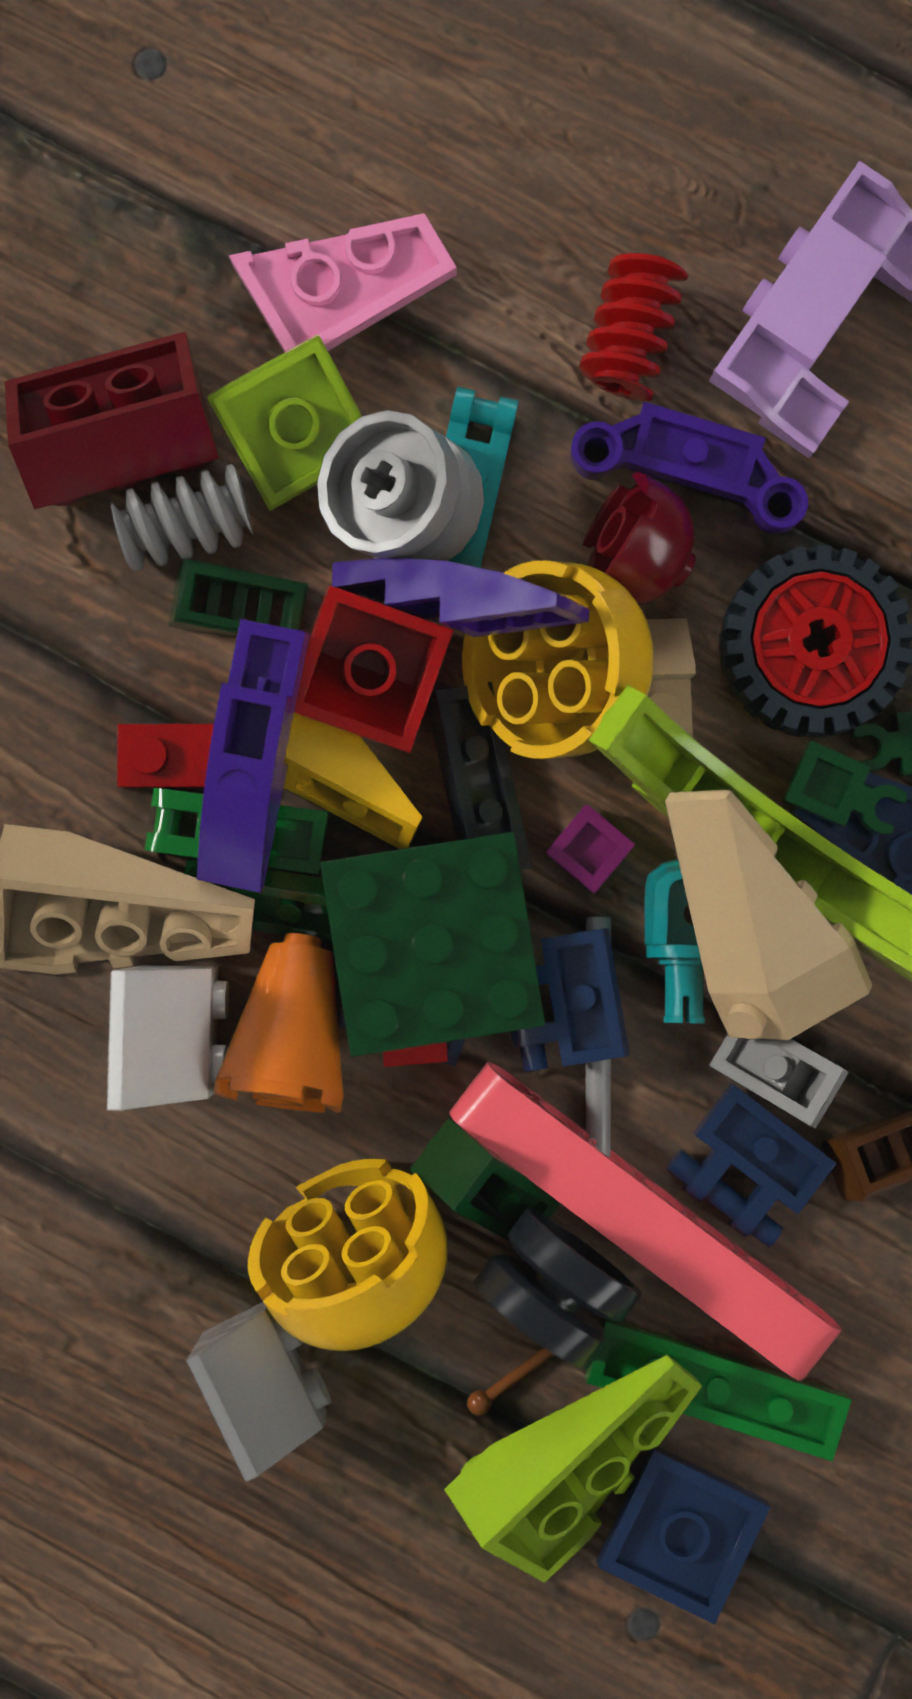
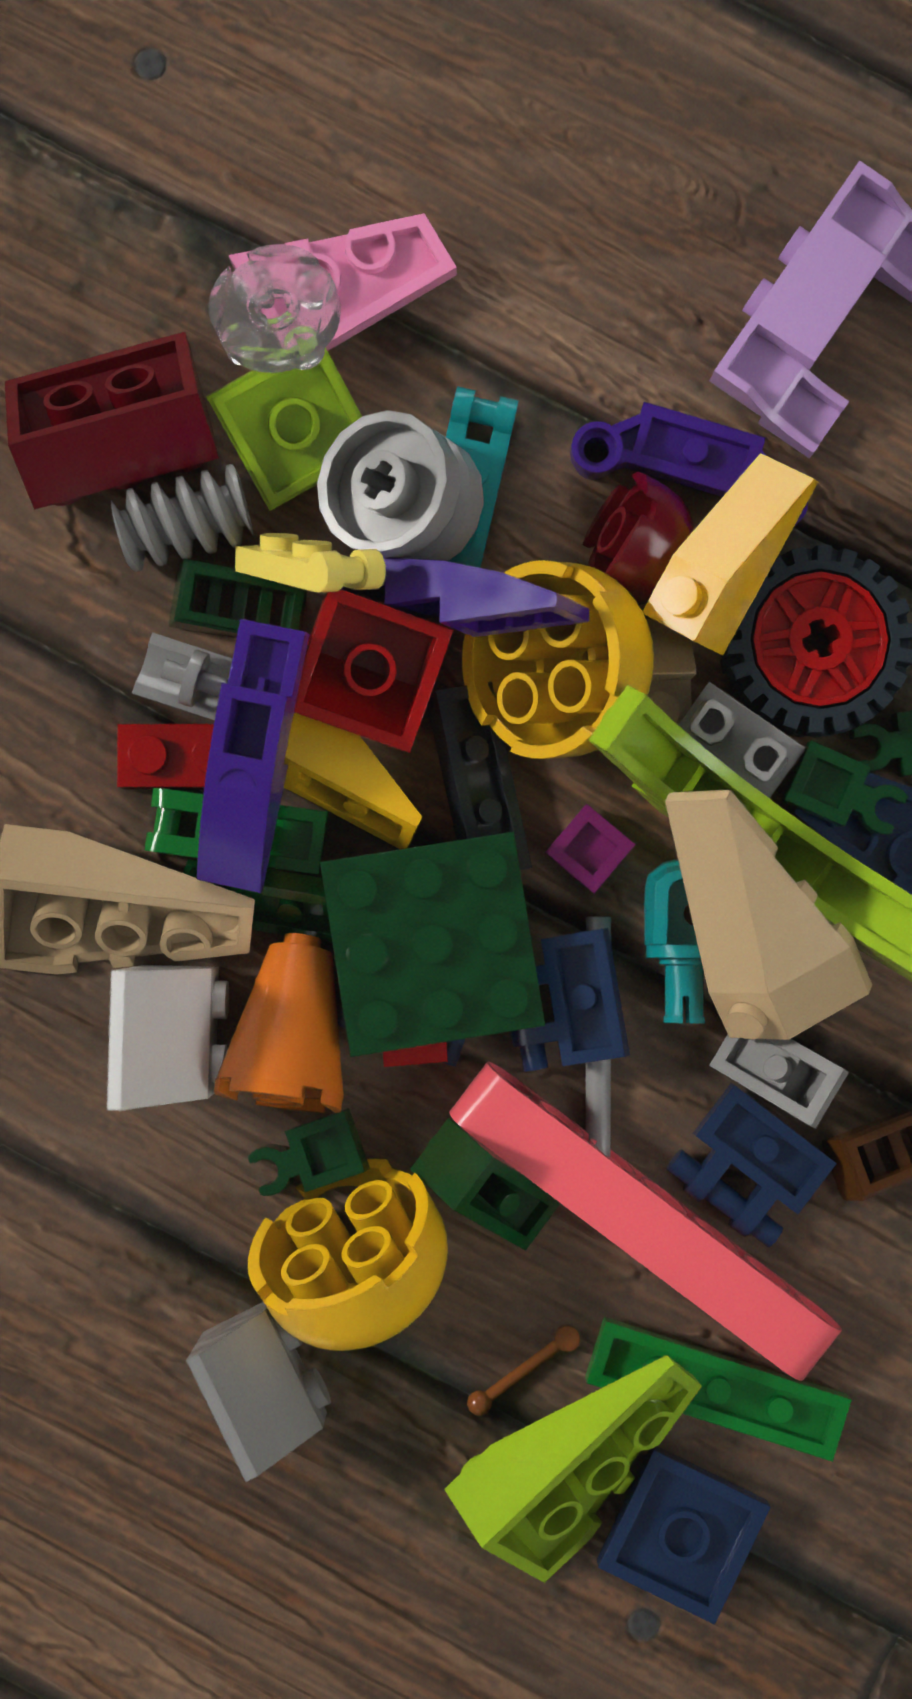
black wheel [473,1207,642,1370] -> none
red piece [579,253,688,401] -> none
none -> light grey hips [132,632,232,721]
none -> clear plate [209,244,341,373]
none -> light yellow plate [235,533,386,593]
none -> dark green plate [248,1108,370,1196]
none -> yellow slope [643,453,818,656]
none -> light grey hips [679,682,805,798]

